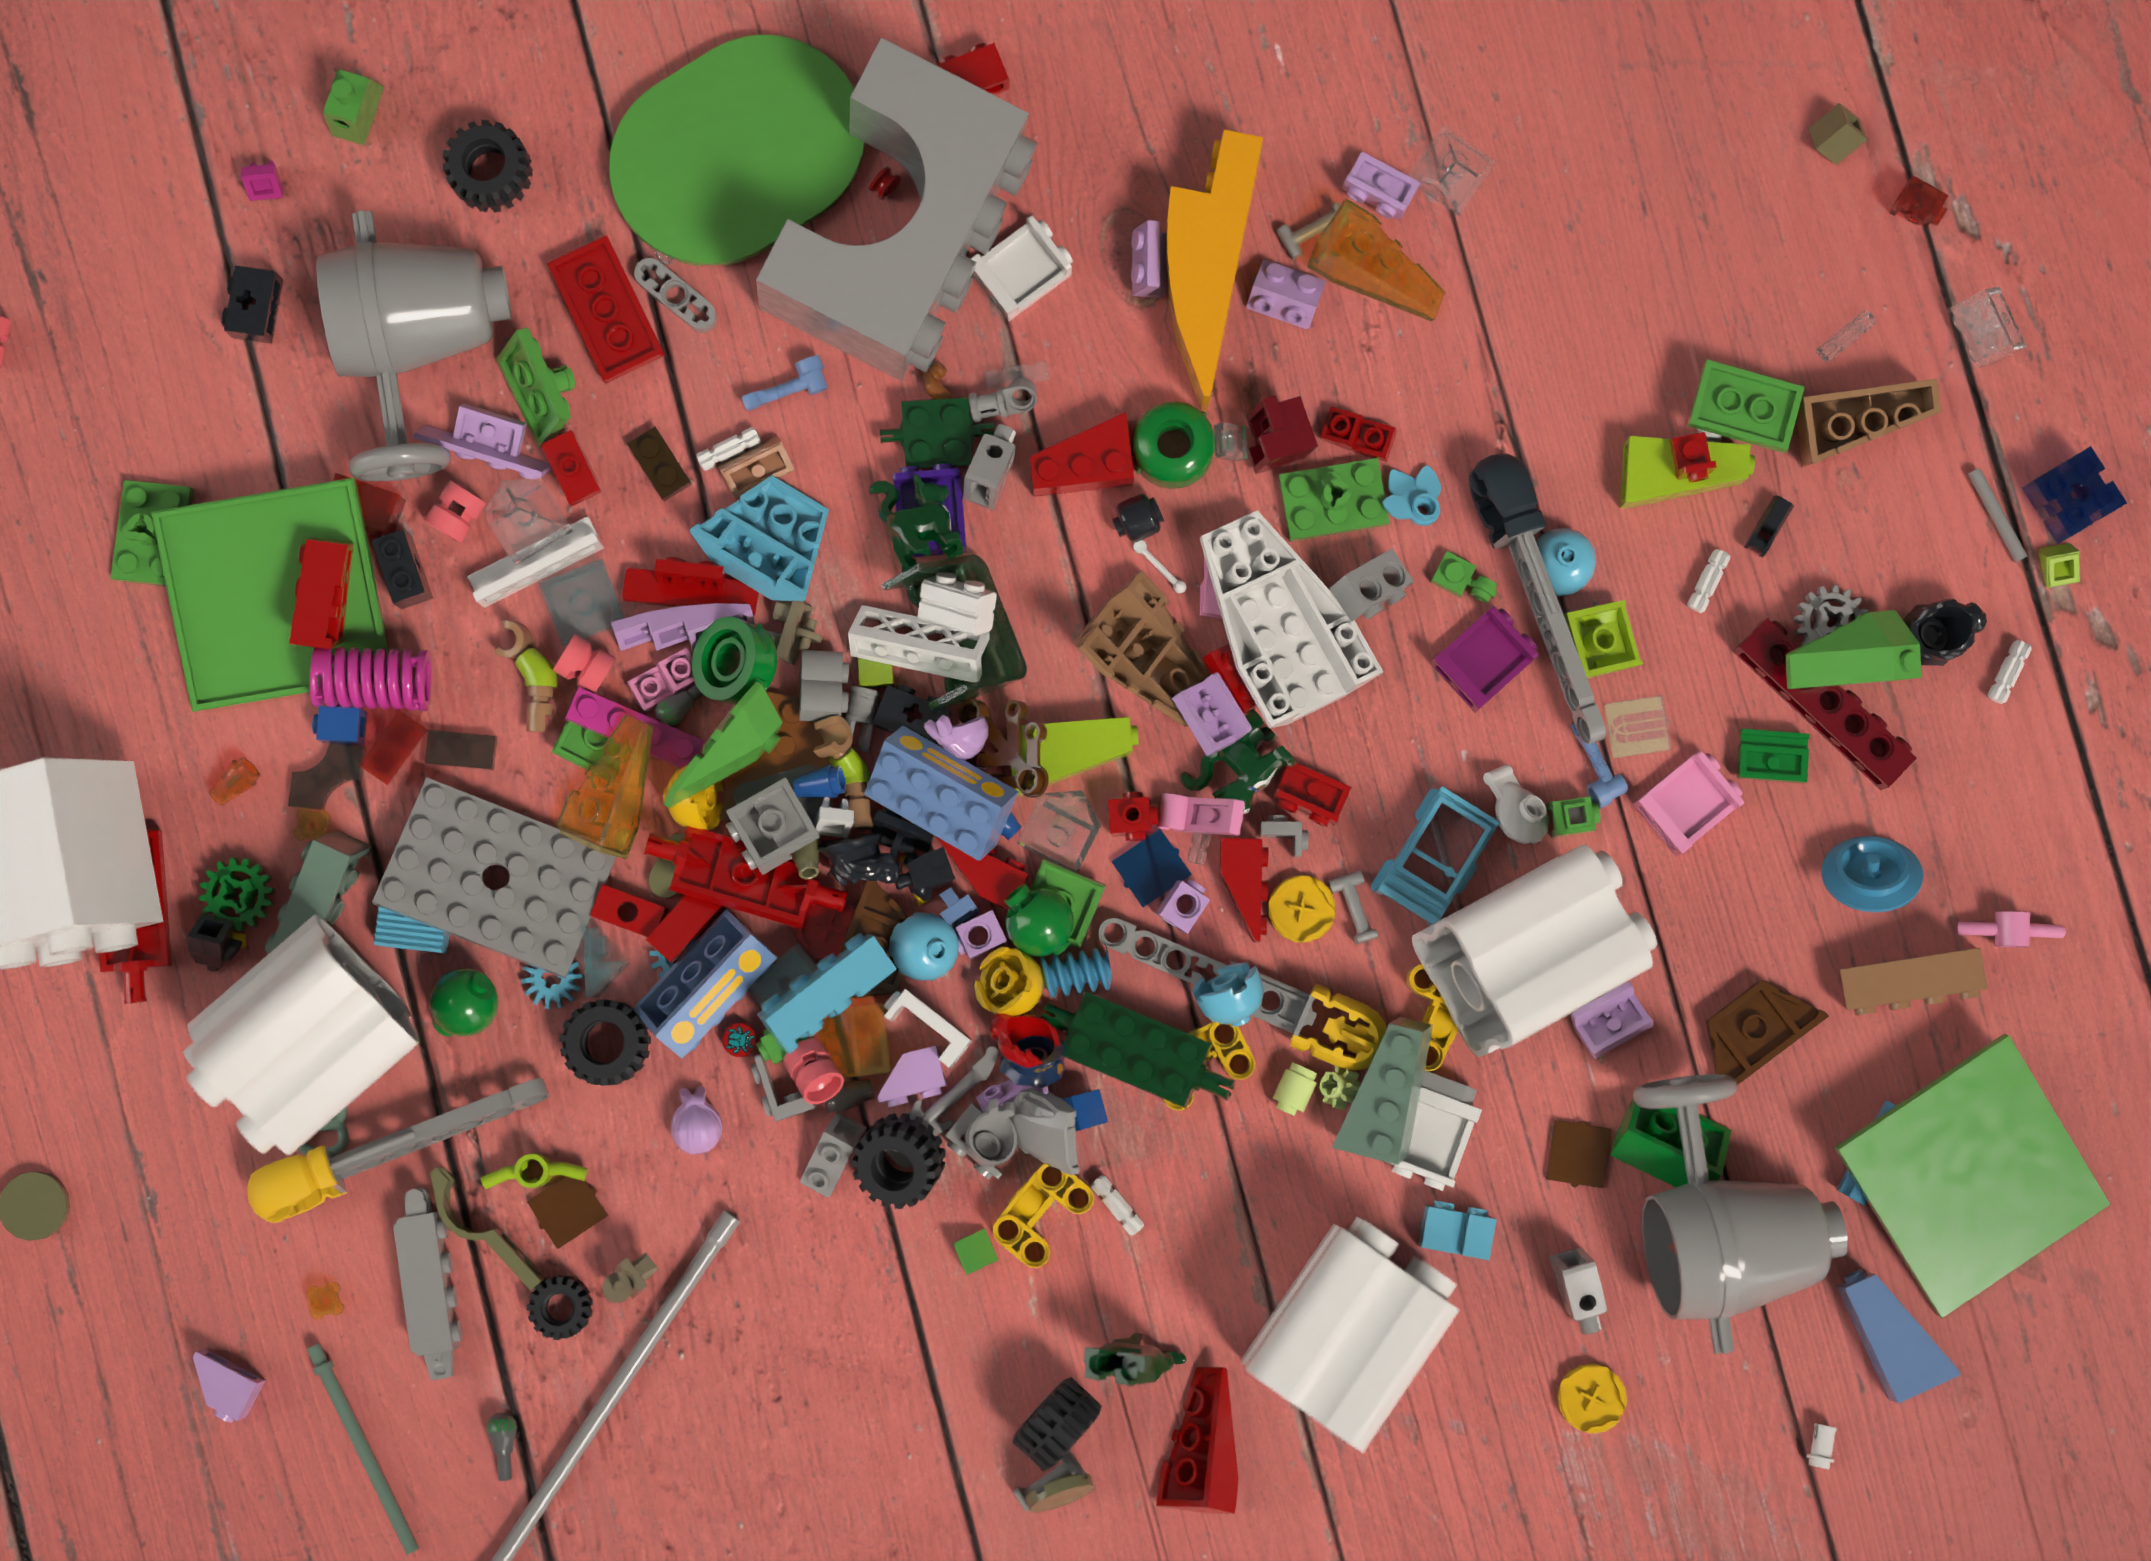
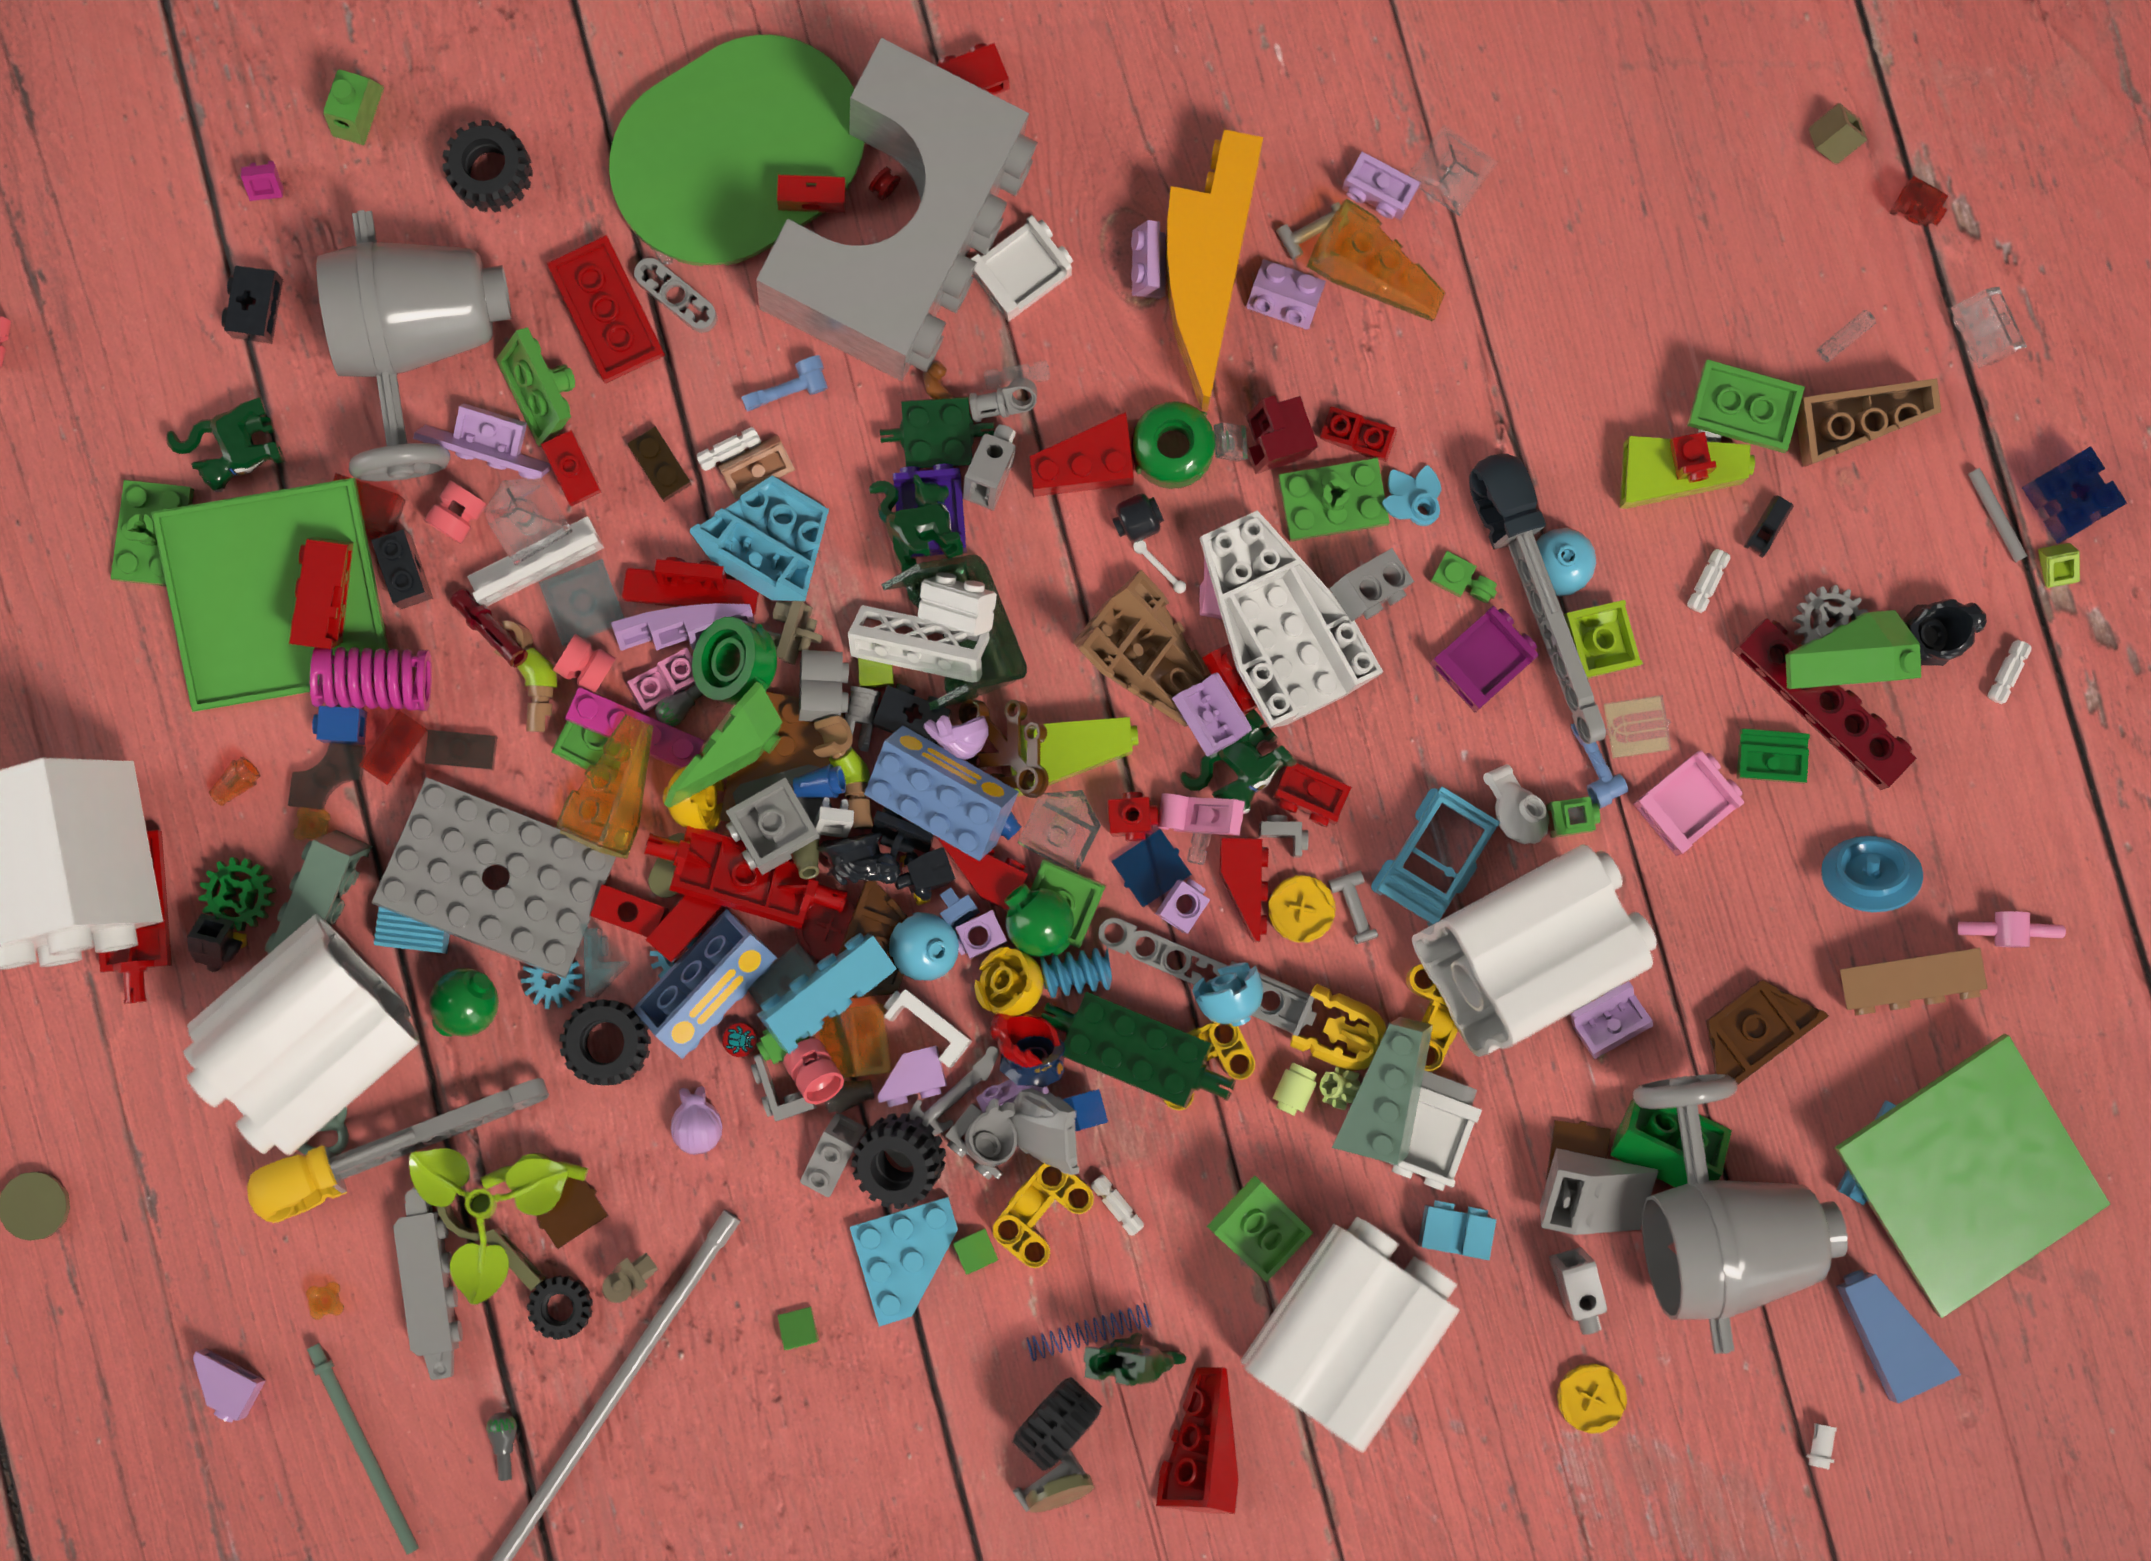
none -> dark green animal [166,397,285,492]
none -> lime plant [409,1148,569,1305]
none -> dark red pin [450,589,528,667]
none -> red piece [777,175,846,213]
none -> bright green slope [778,1307,819,1350]
none -> medium azure plate [850,1196,958,1326]
none -> piece [1026,1303,1152,1362]
none -> bright green plate [1207,1175,1314,1282]
none -> light grey slope [1539,1148,1658,1235]

